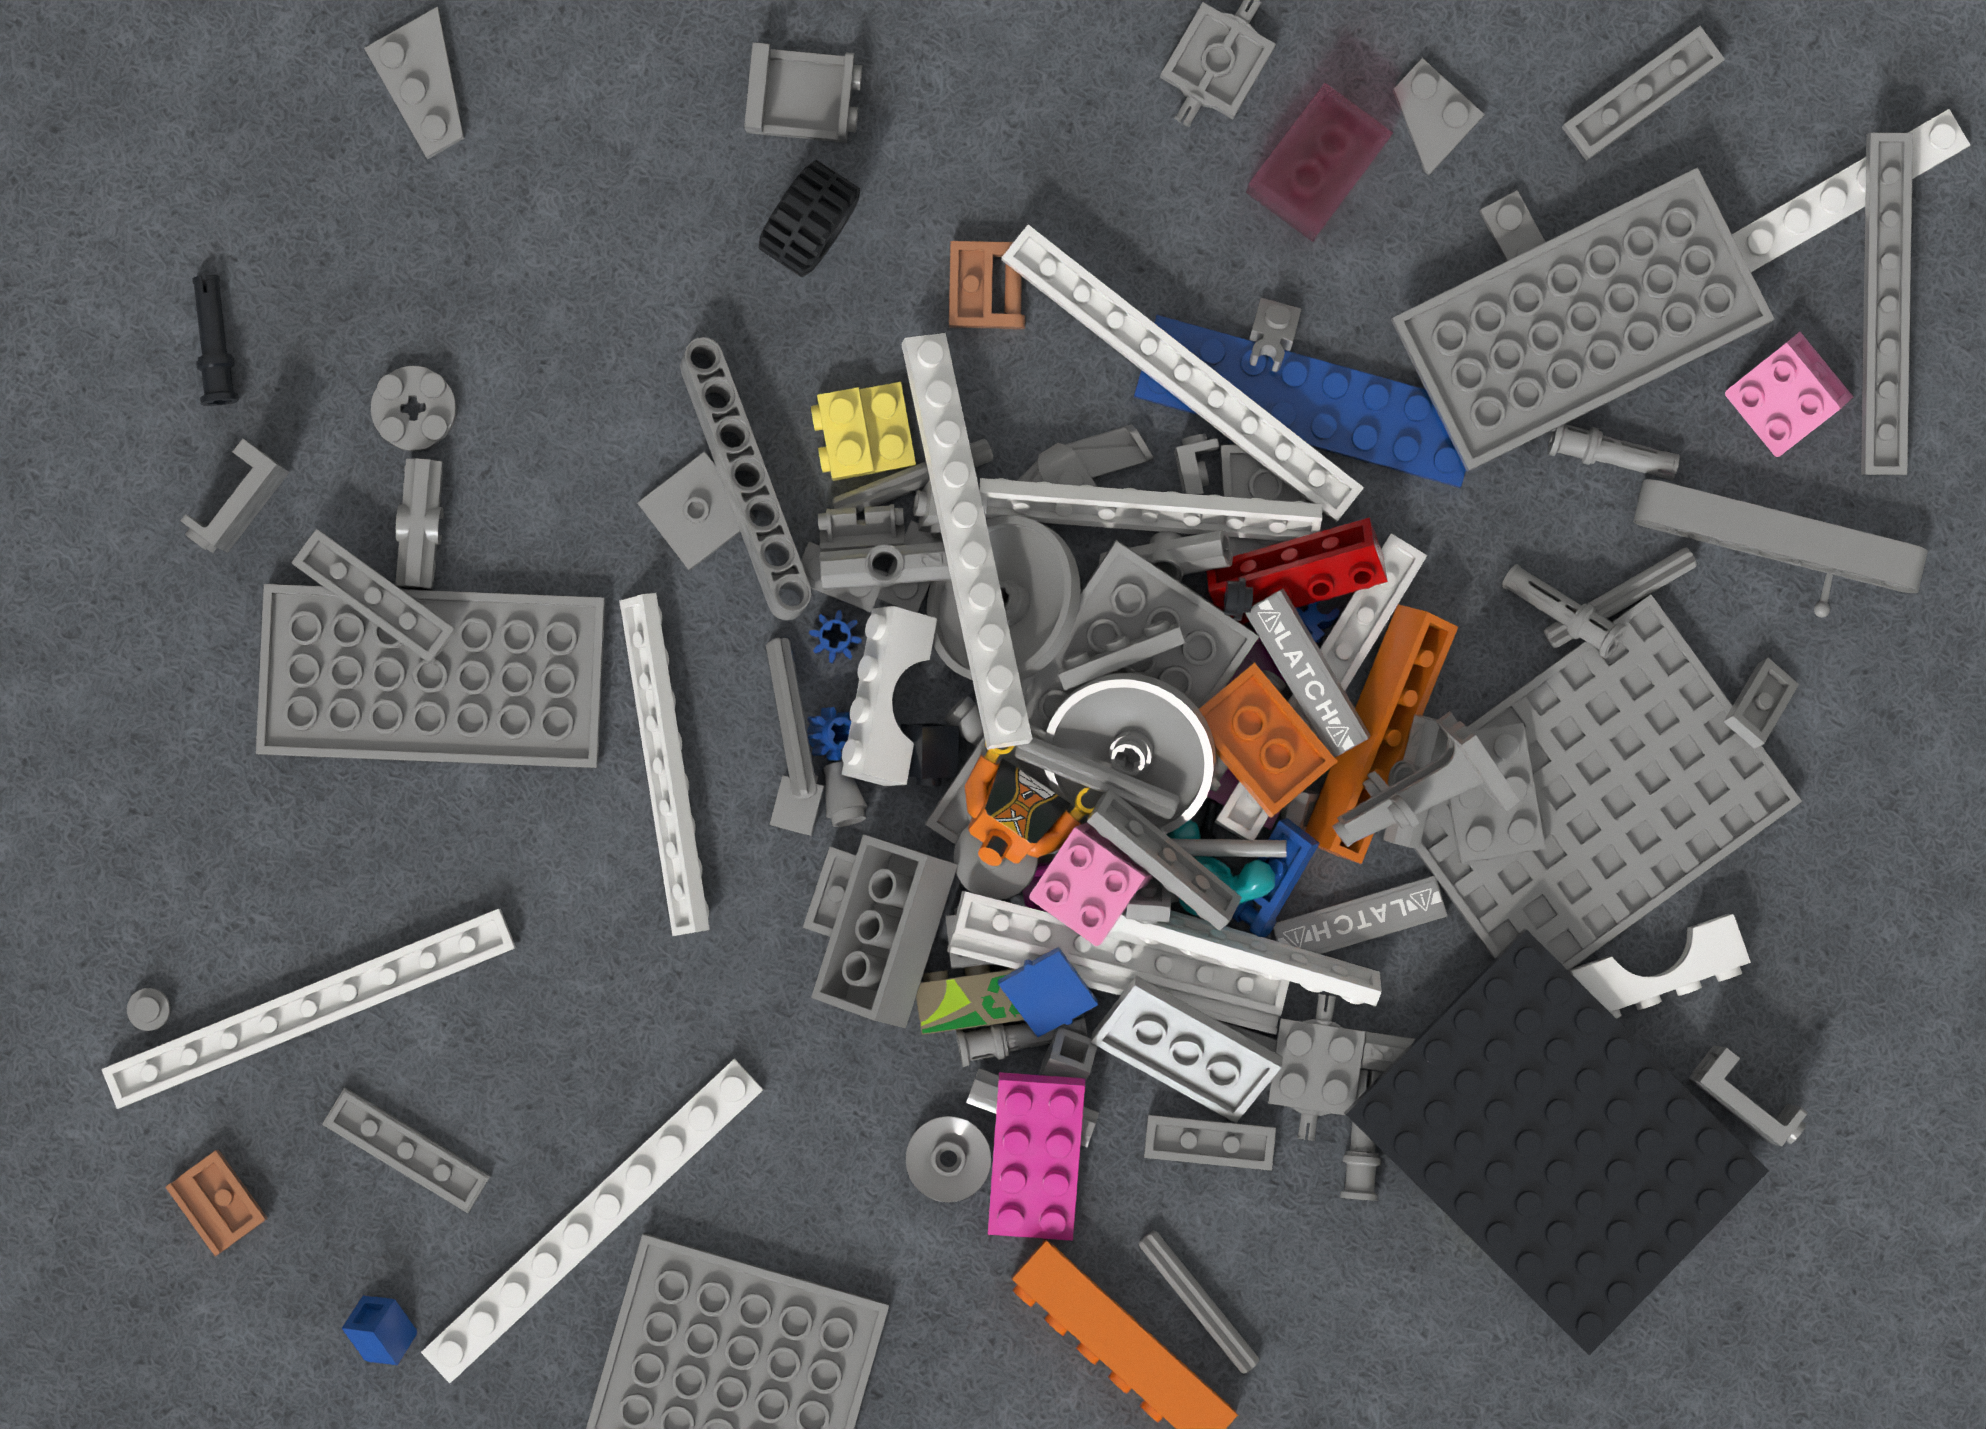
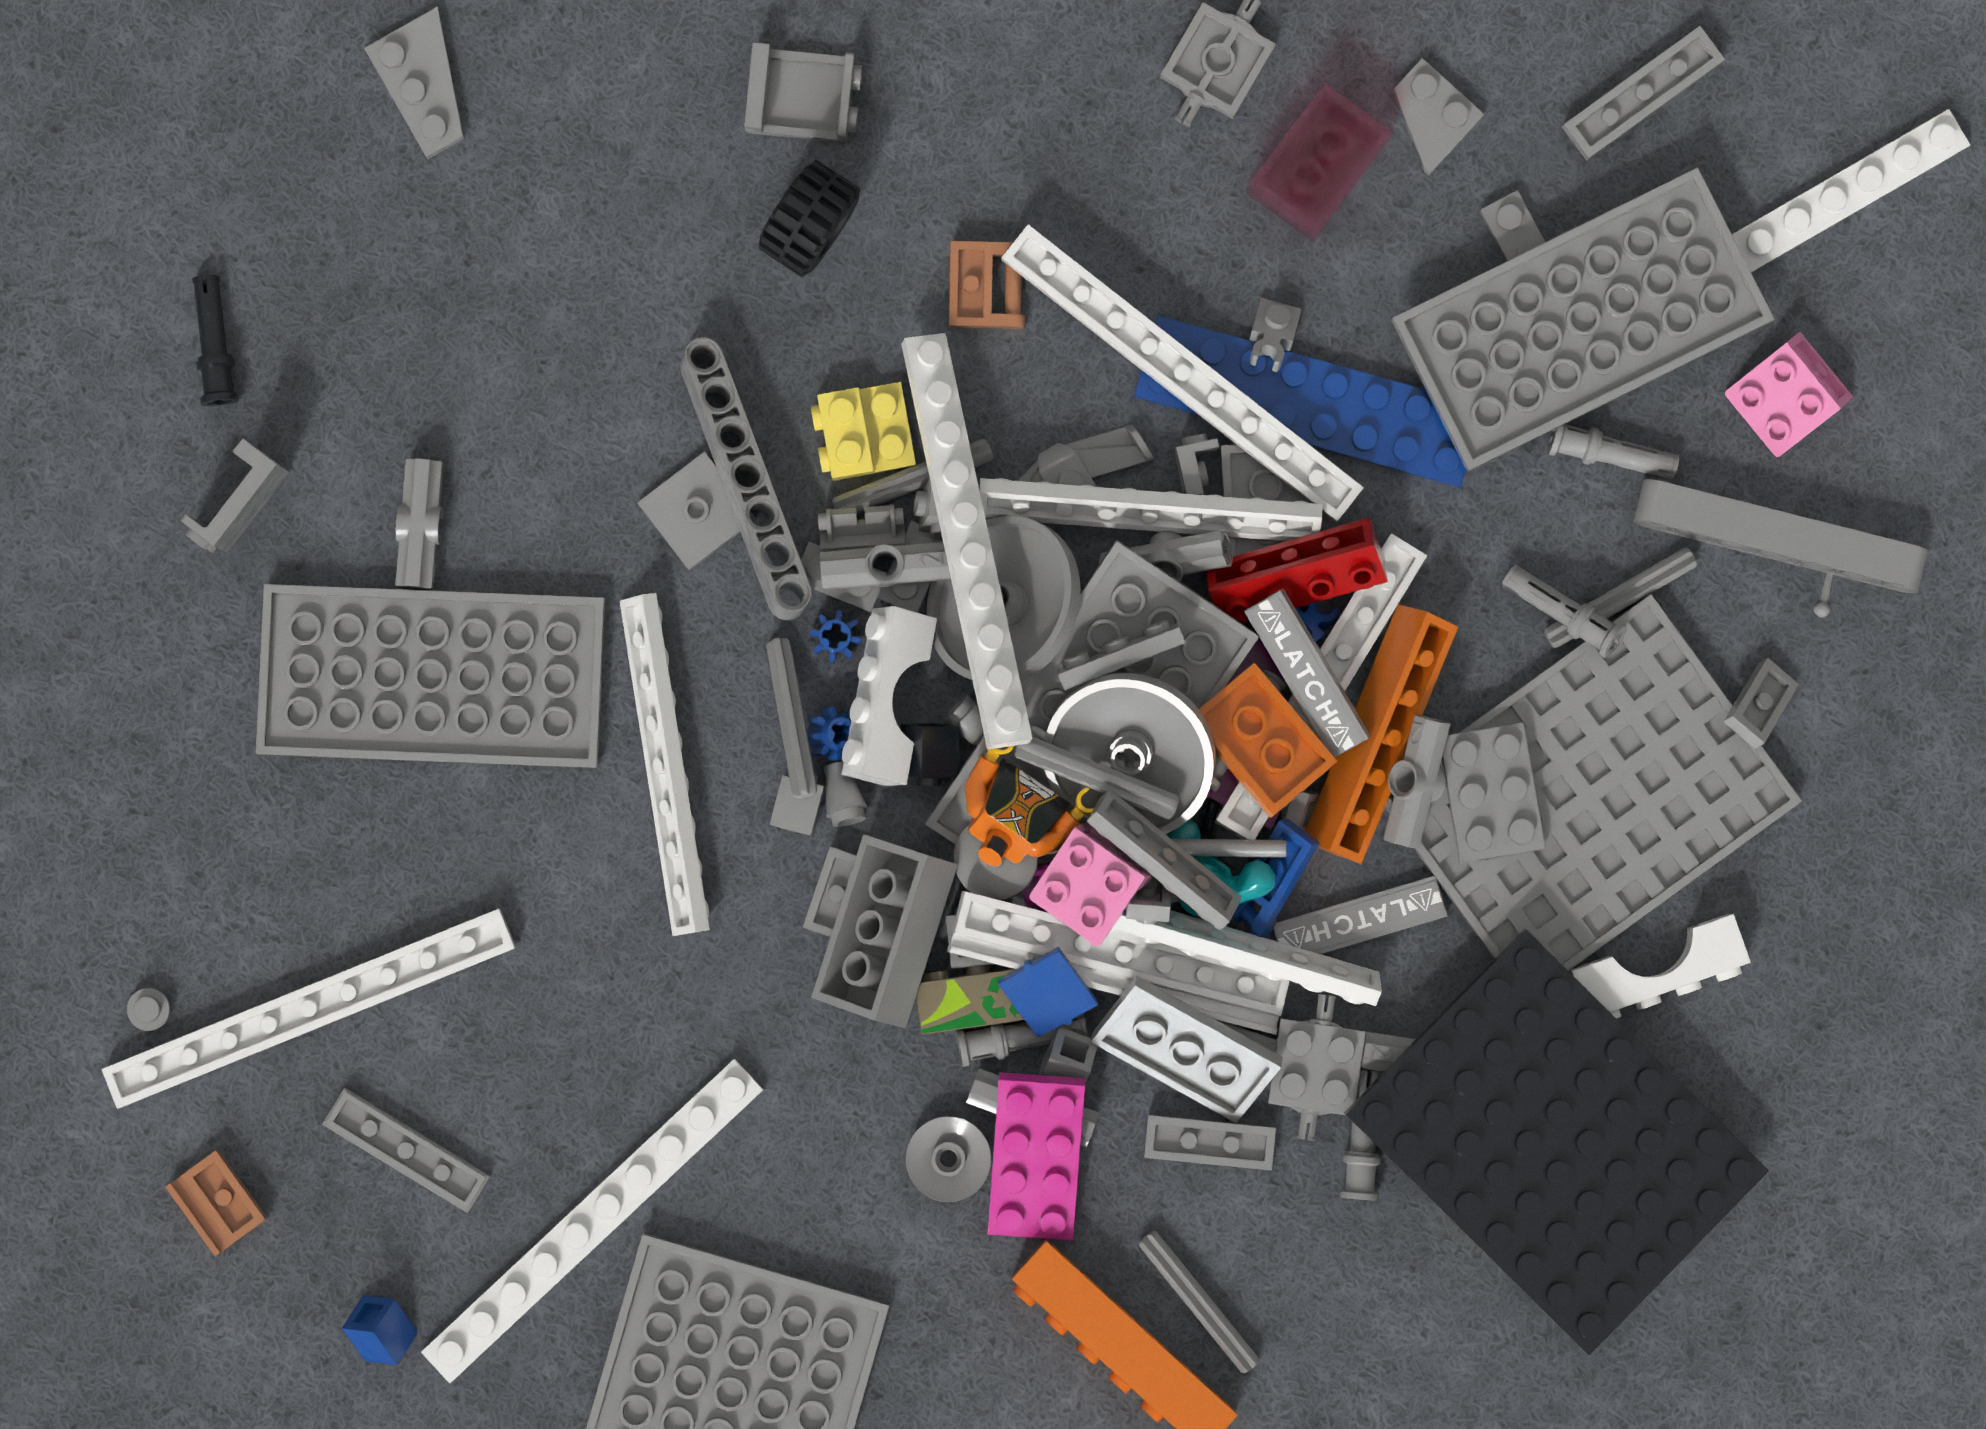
light grey plate [292,529,456,664] -> none
light grey plate [371,366,457,451] -> none
black plate [1224,577,1253,621] -> none
light grey piece [1332,711,1521,847] -> none
light grey panel [1687,1045,1808,1147] -> none
light grey plate [1861,133,1913,475] -> none

